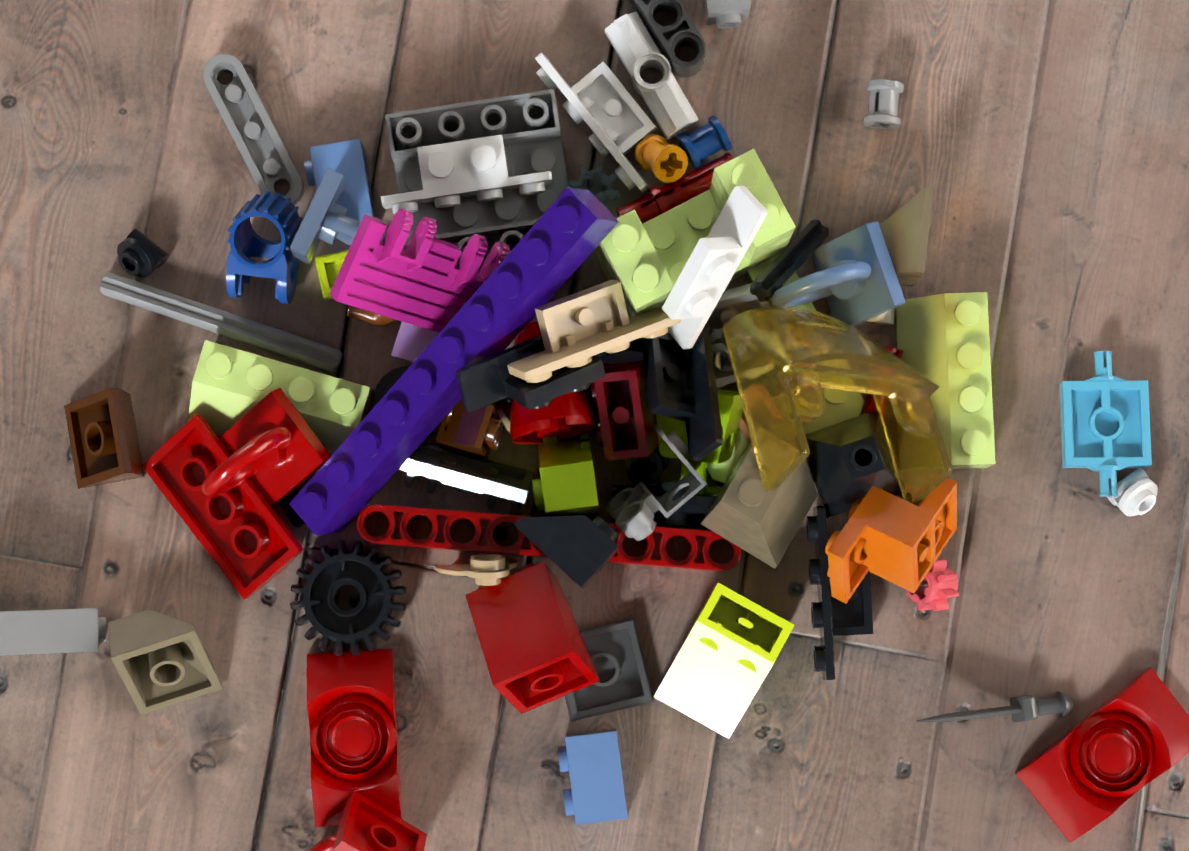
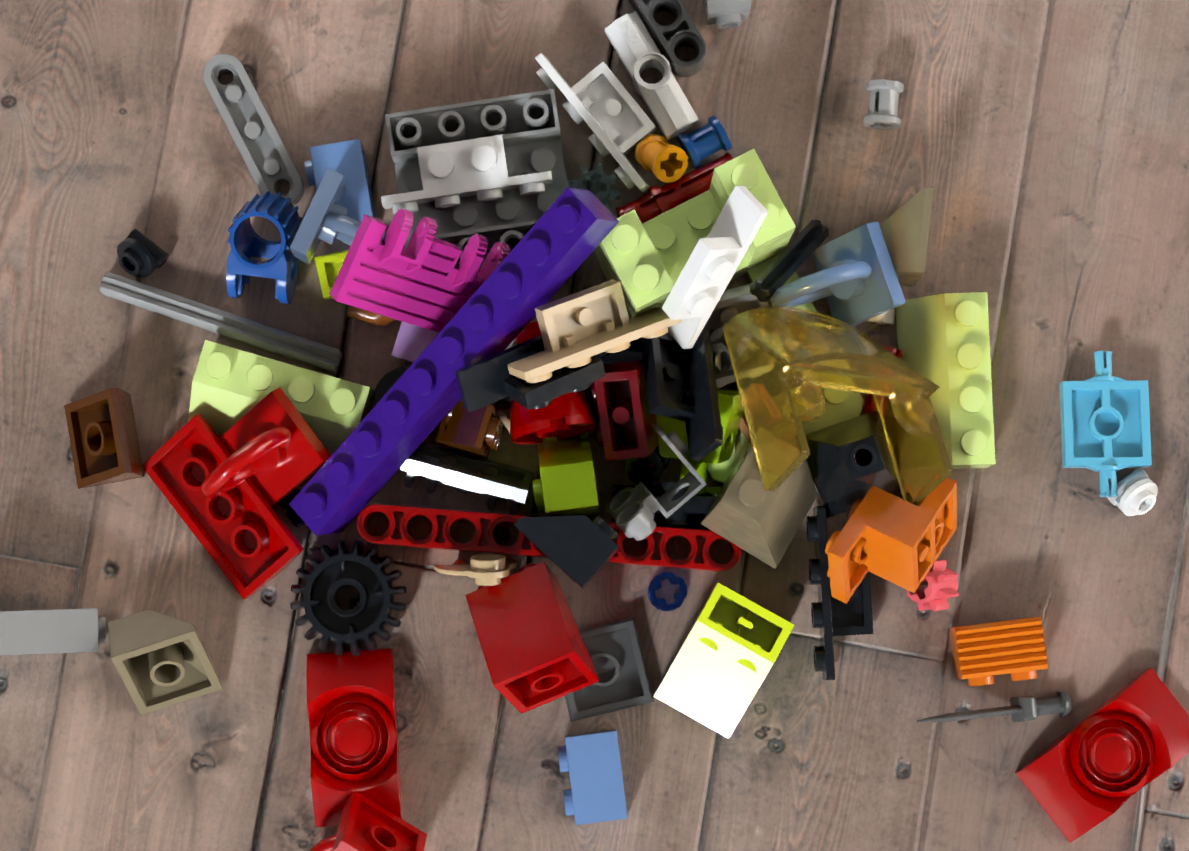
none -> clear blue bush [648,572,687,611]
none -> orange brick [949,616,1048,687]

